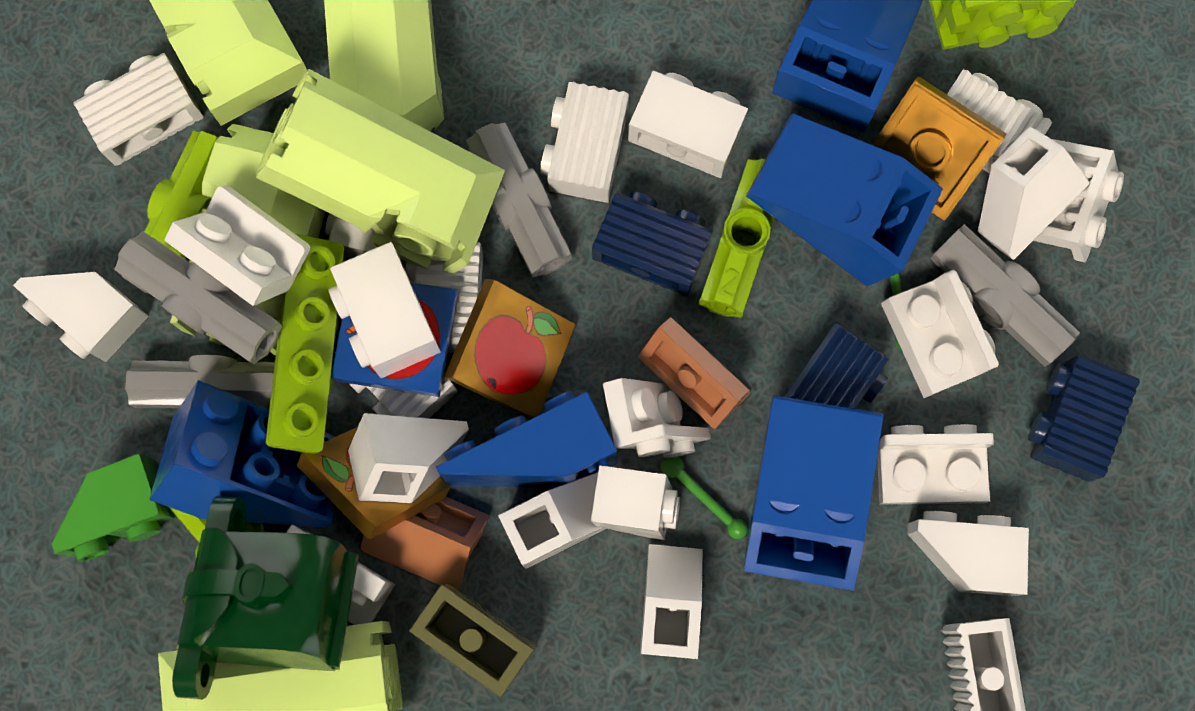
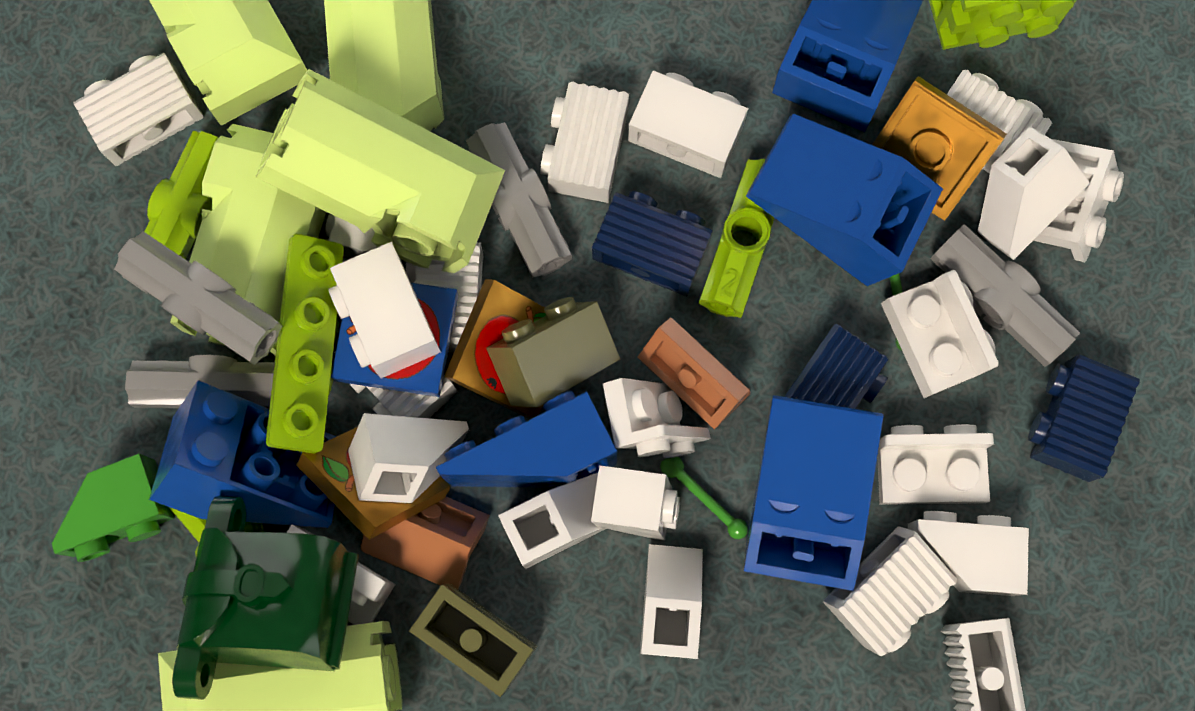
white slope [13,272,148,362] -> none
white bracket [164,185,310,306] -> none
none -> olive brick [486,297,620,407]
none -> white brick [823,526,957,656]

